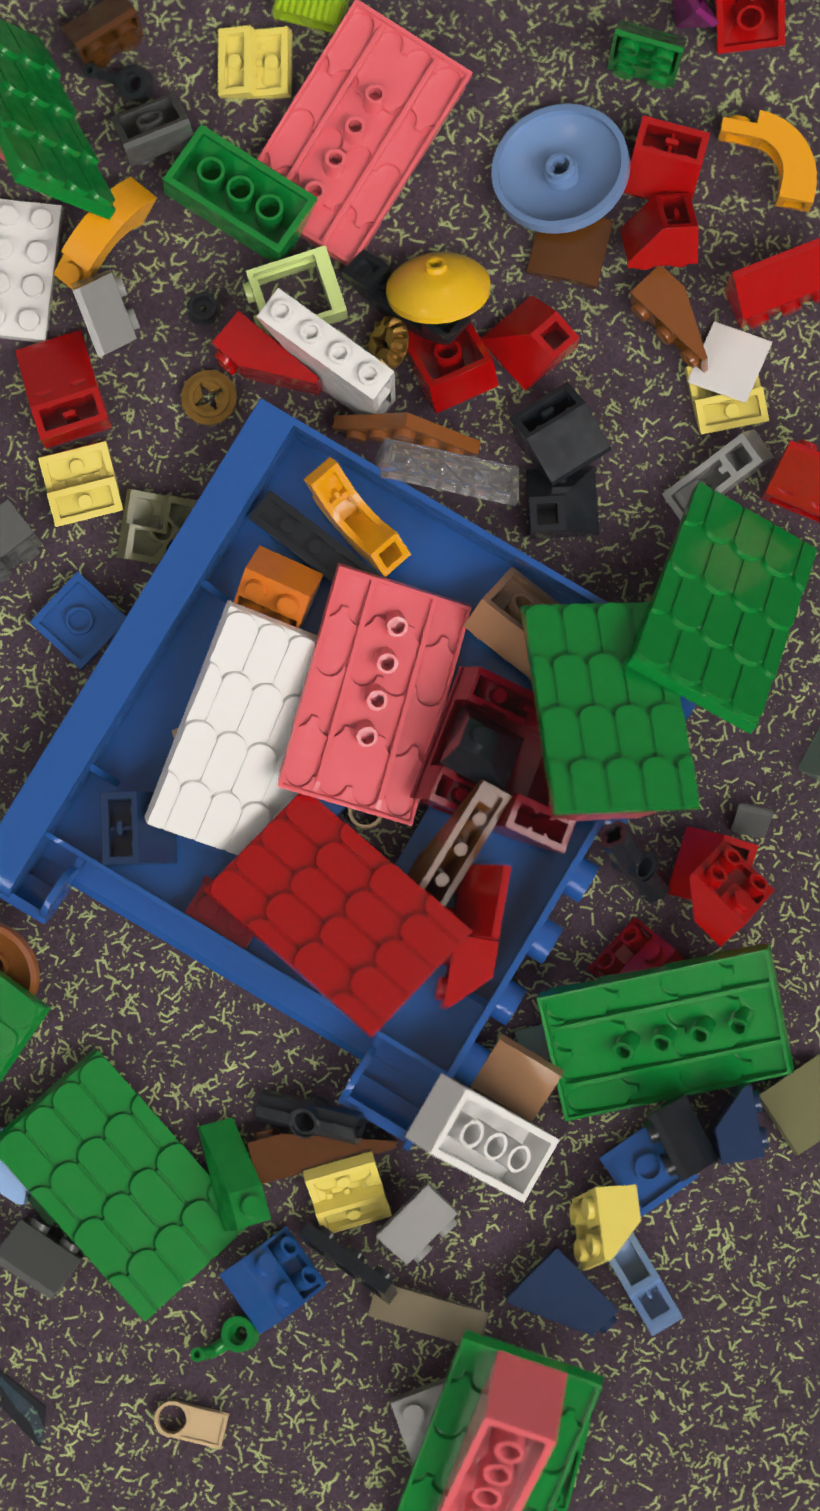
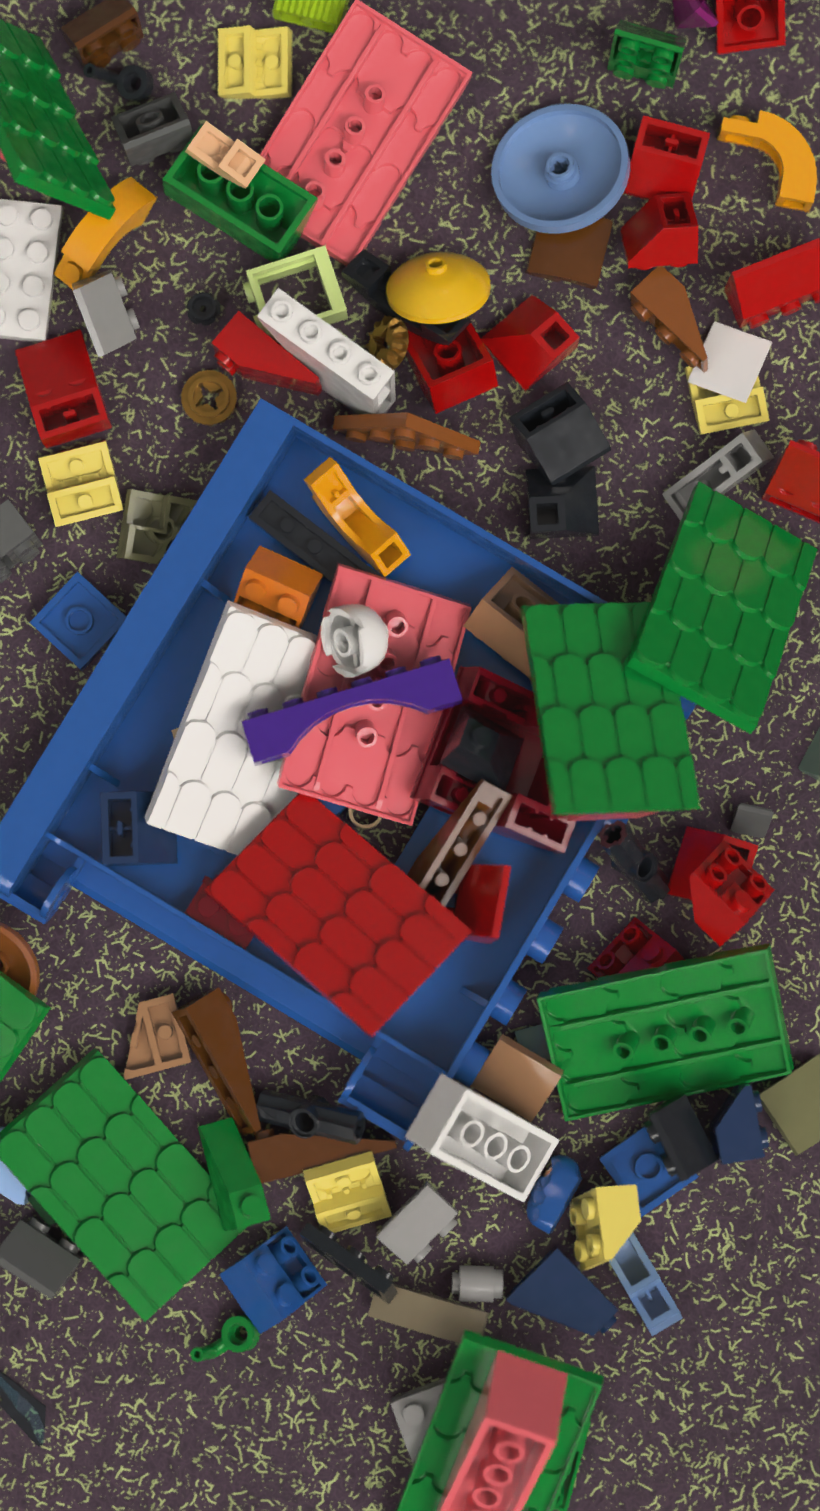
tan piece [154,1399,230,1449] -> none
clear fence [375,438,519,506] -> none
red slope [434,936,499,1010] -> none
none -> medium nougat wing [124,993,192,1080]
none -> reddish brown slope [171,987,261,1136]
none -> light nougat slope [185,121,266,189]
none -> dark purple arch [241,656,462,767]
none -> white cylinder [321,604,388,677]
none -> light grey brick [451,1265,503,1302]
none -> blue piece [526,1154,582,1235]

